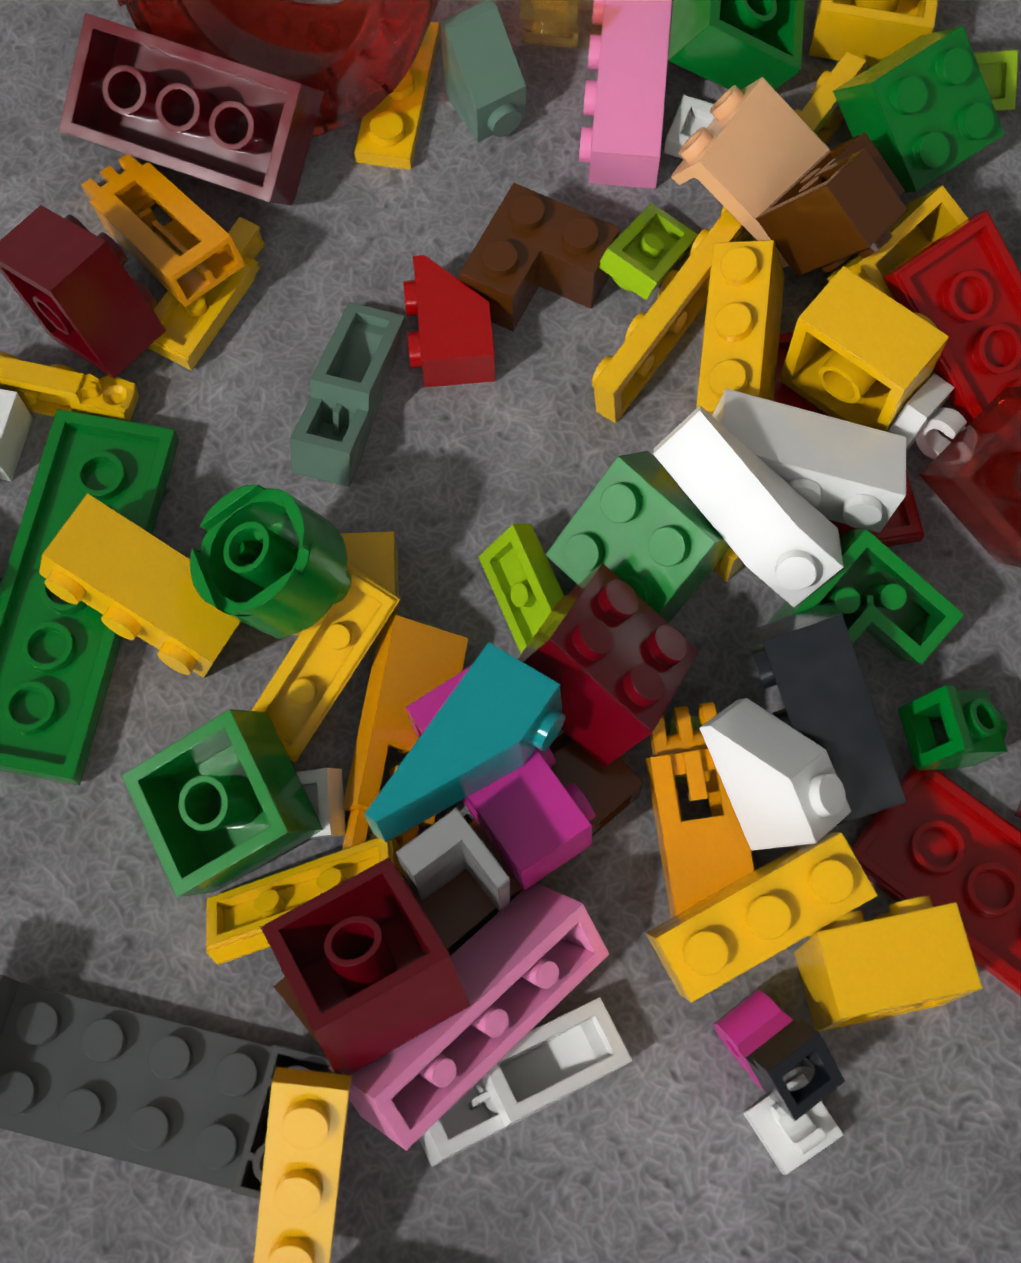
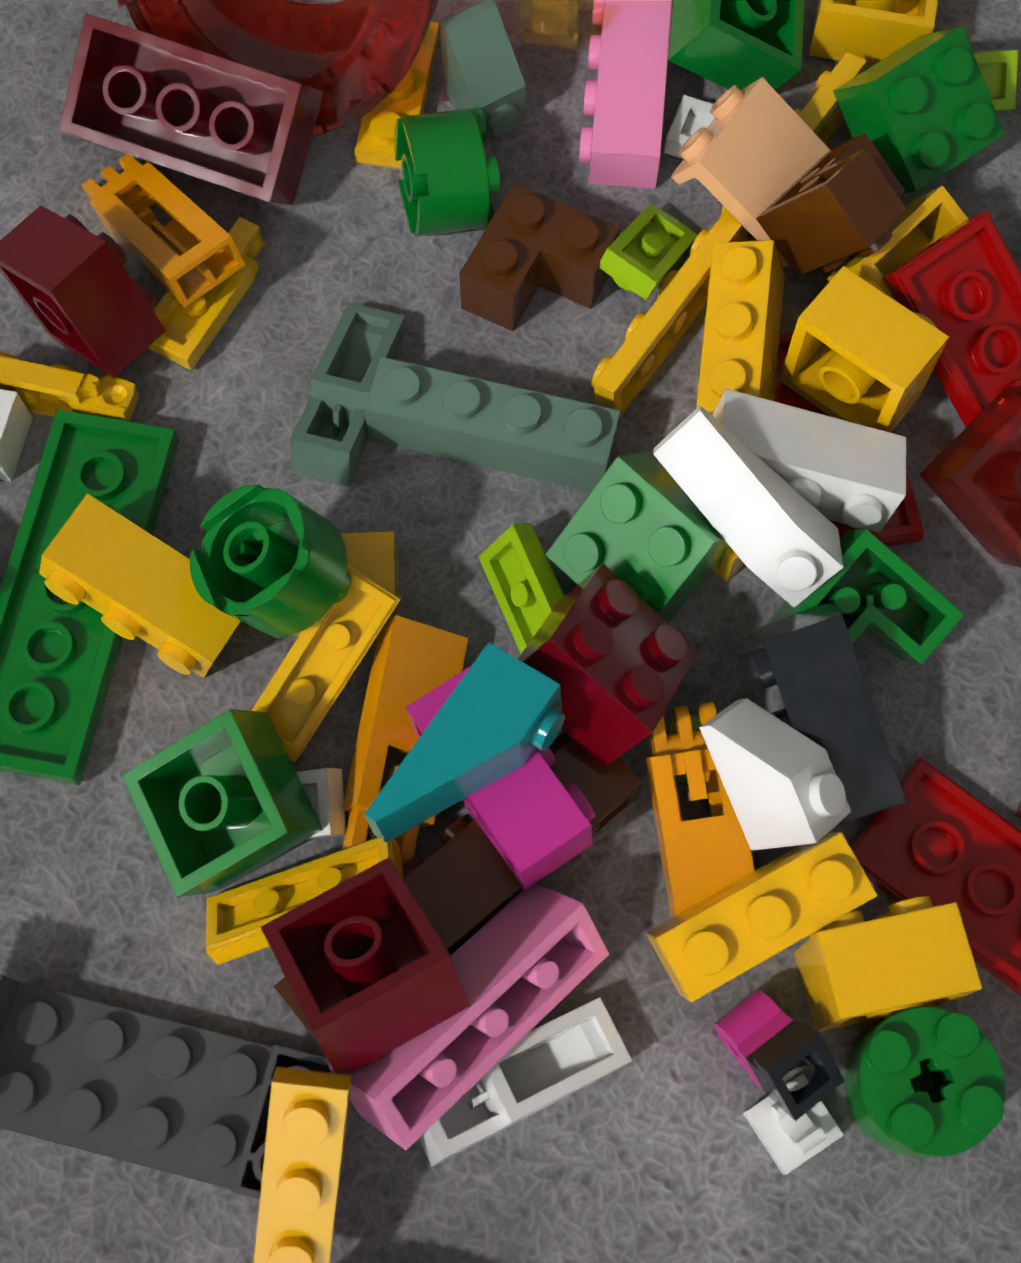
light grey panel [396,808,510,911] -> none
red slope [403,255,495,387] -> none
white tile [888,373,967,460] -> none
green brick [897,685,1008,770] -> none
none -> sand green brick [364,356,621,492]
none -> green brick [394,107,500,237]
none -> green brick [844,1007,1005,1158]

